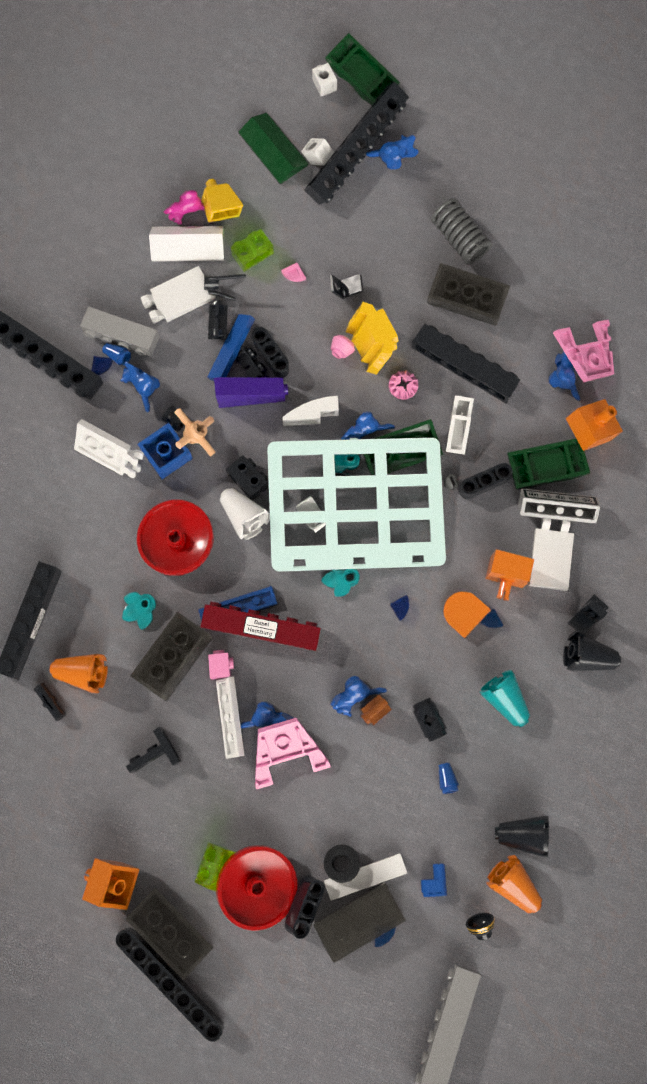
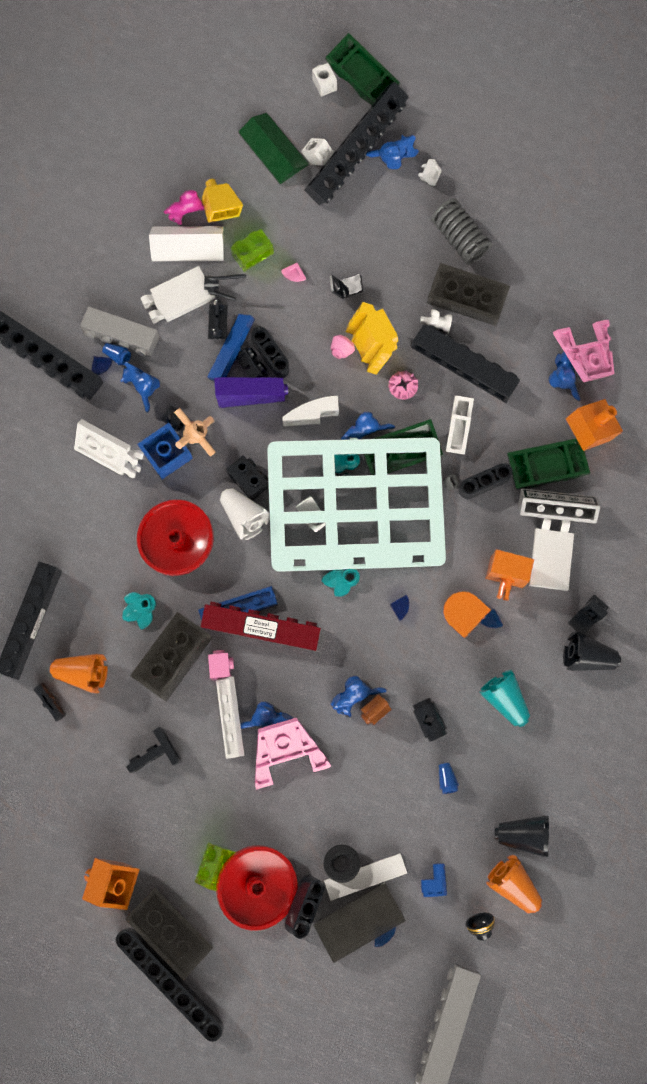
none -> white tile [418,159,442,186]
none -> white piece [420,309,452,333]

